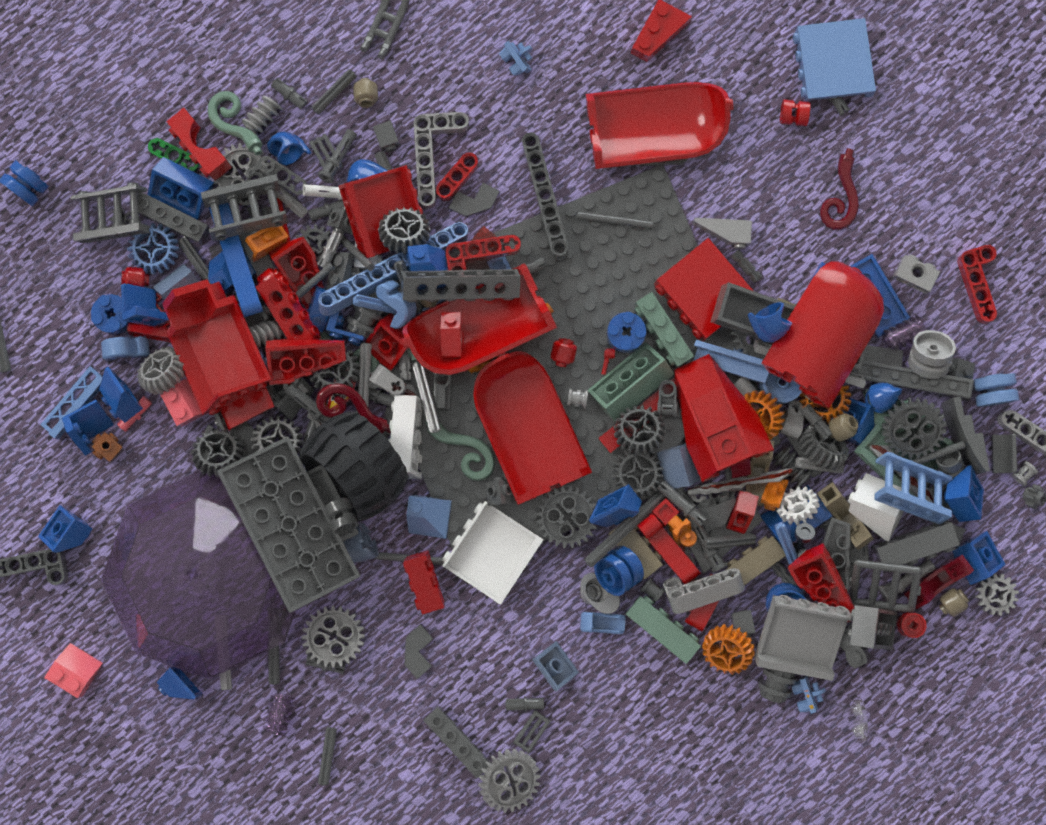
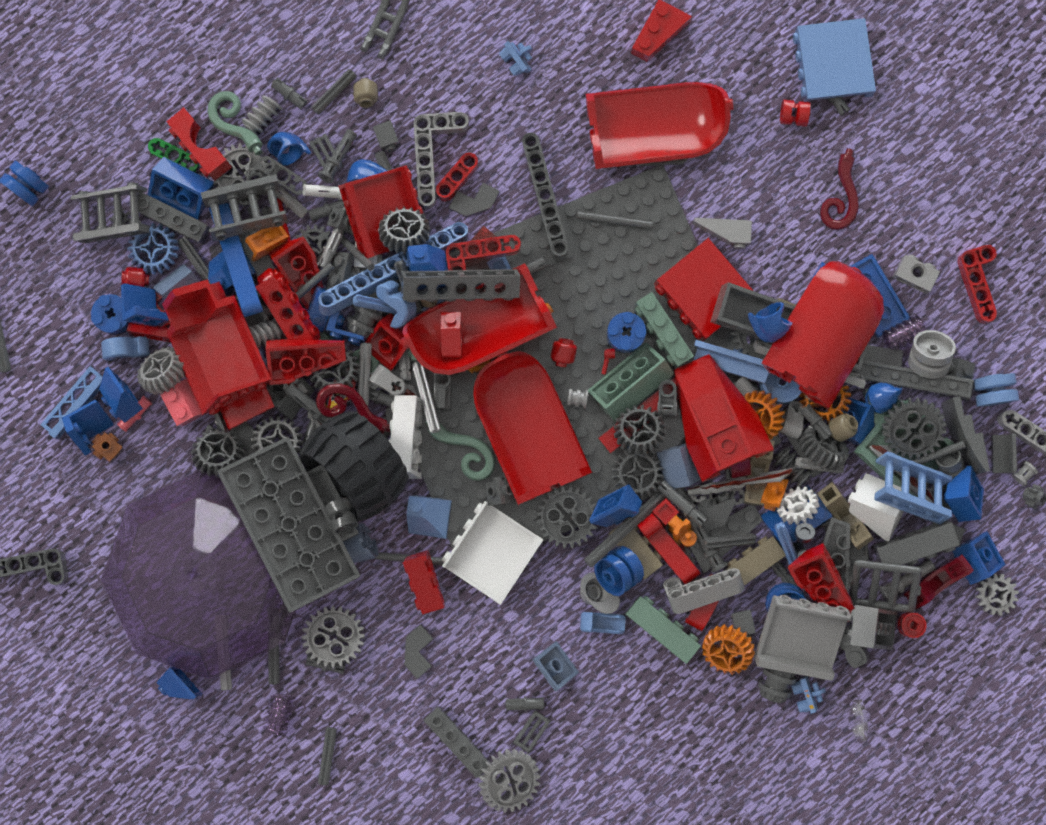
blue slope [38,505,93,553] -> none
coral slope [44,643,103,698] -> none
dark grey bush [640,577,665,603] -> none
red slope [726,491,759,534] -> none
dark grey axle [731,250,762,283] -> none
dark tan head [939,588,969,617] -> none

